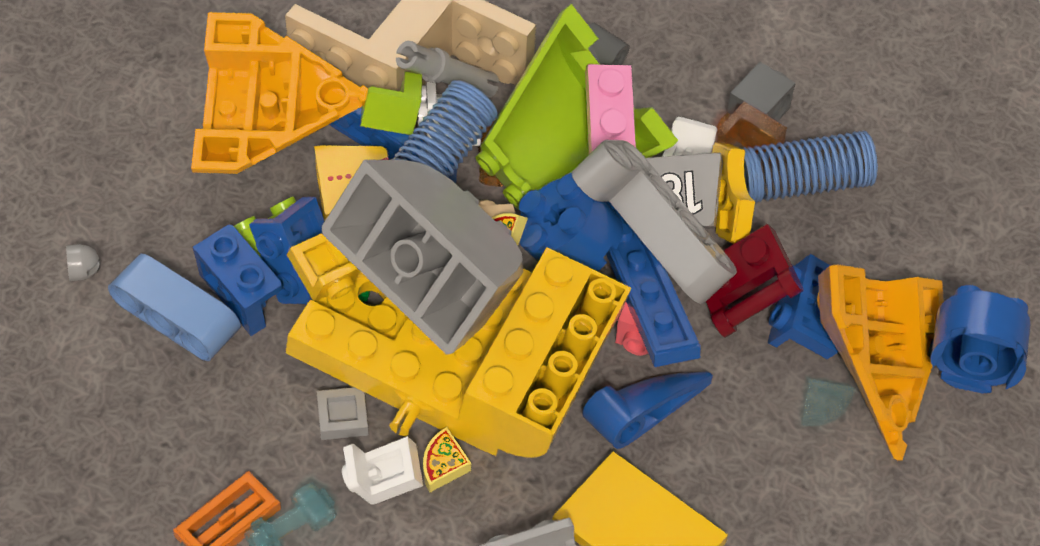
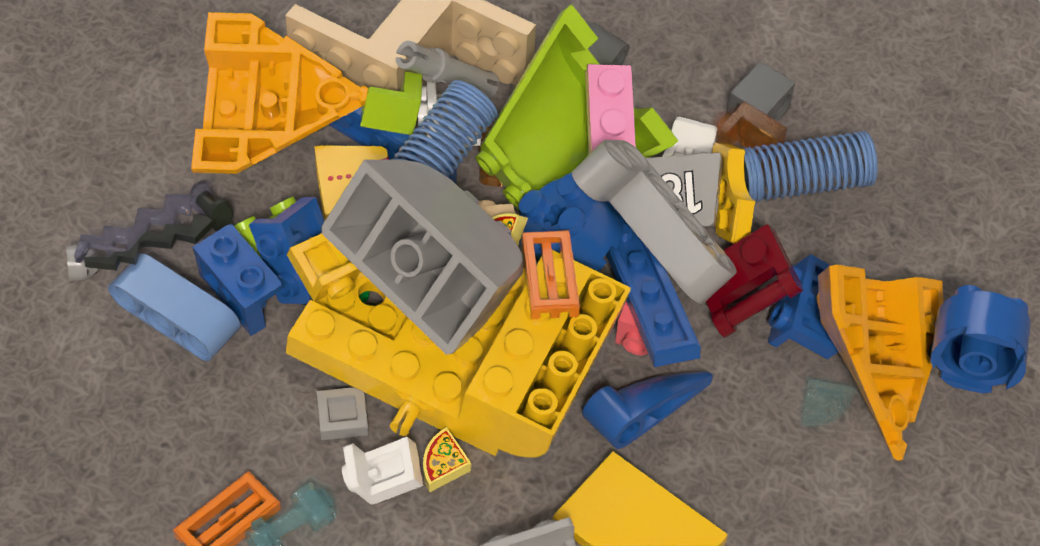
none -> piece [74,180,233,271]
none -> orange tile [521,230,580,319]

